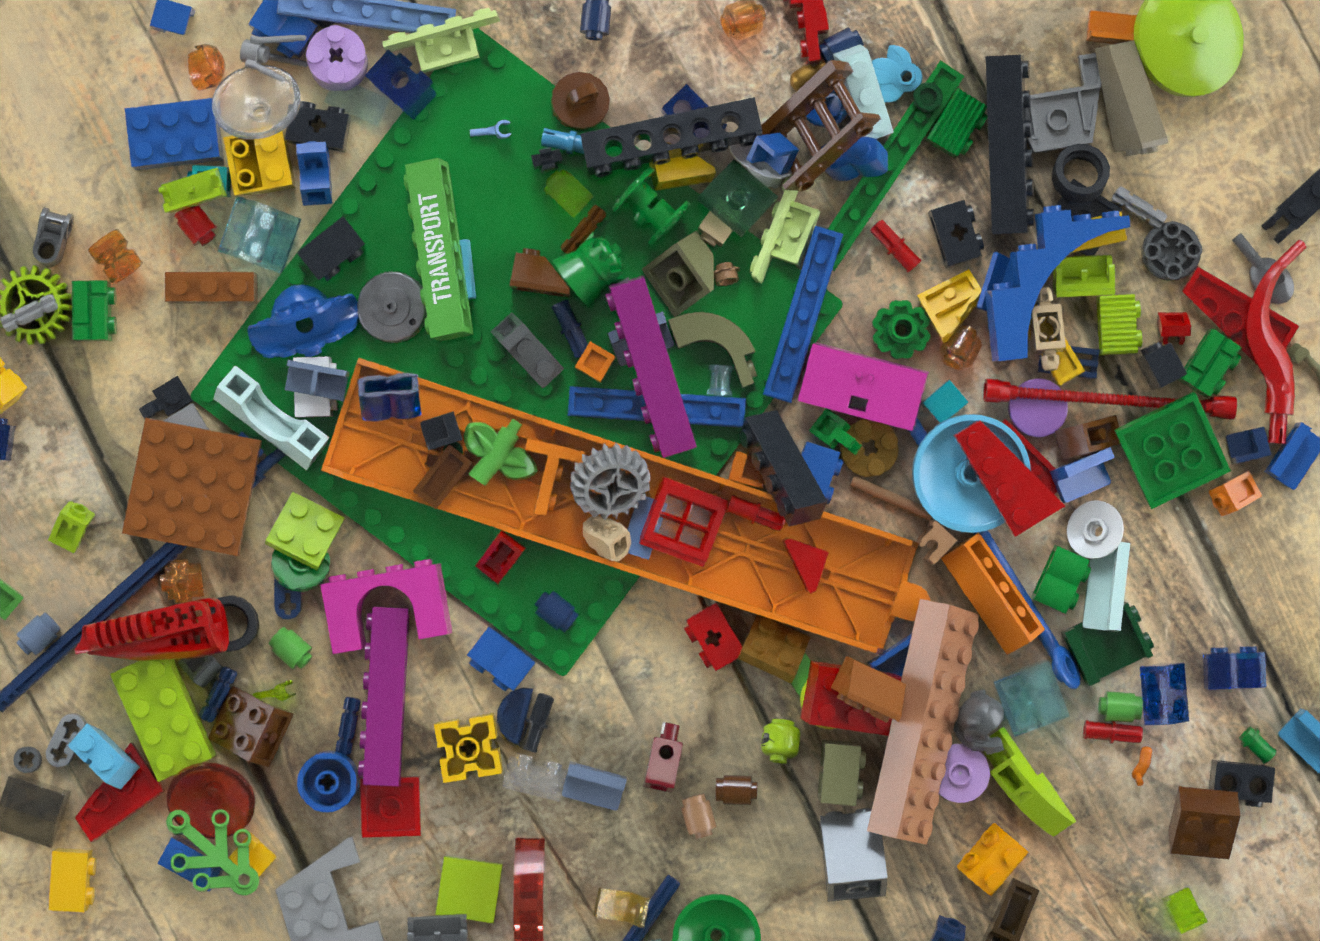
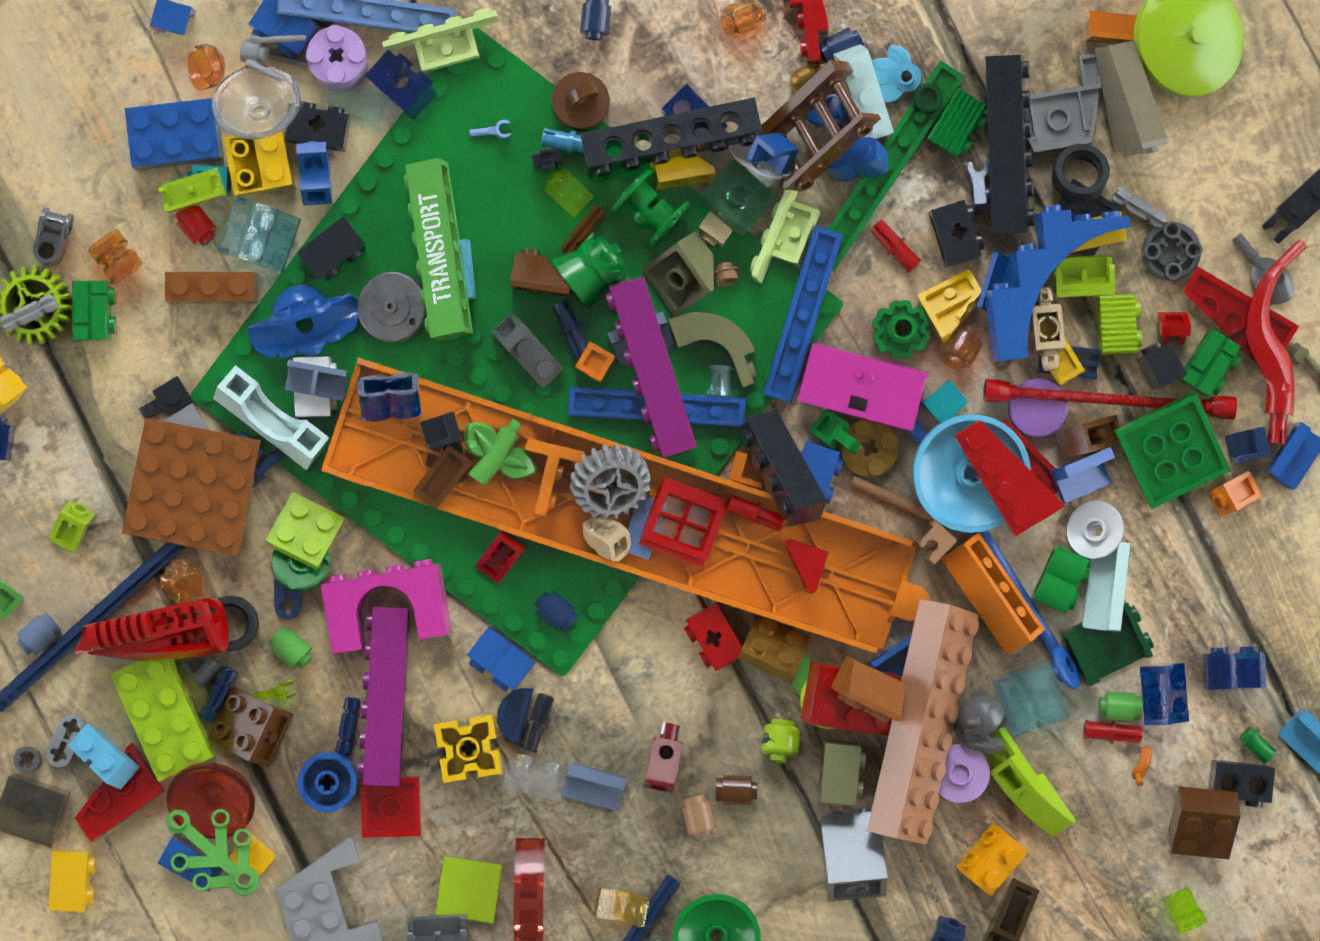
none -> plate [967,161,991,216]

